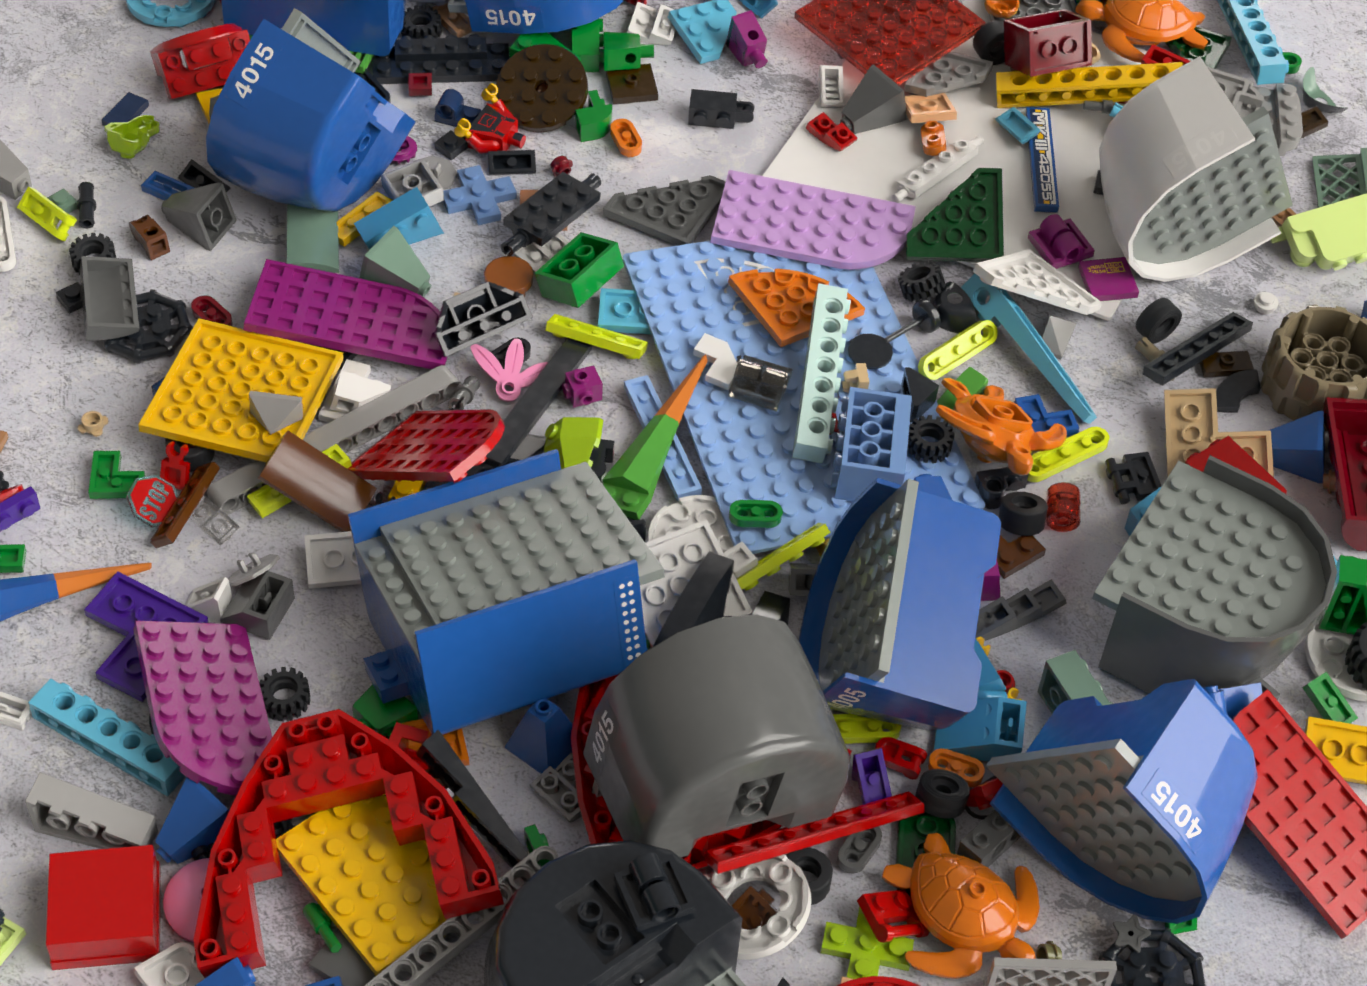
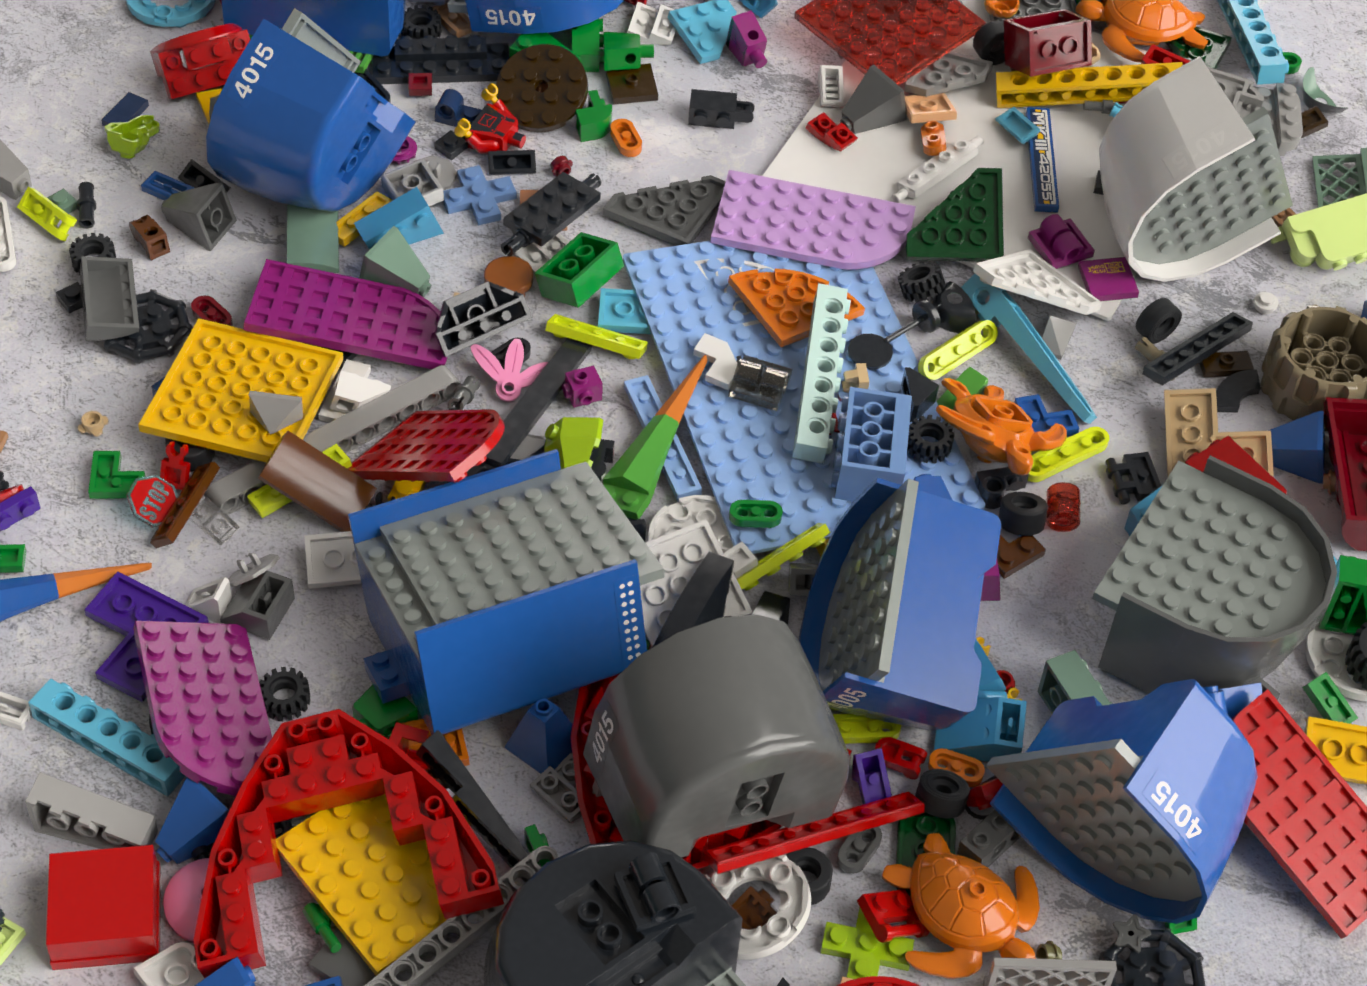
dark grey slope [975,579,1067,641] -> none

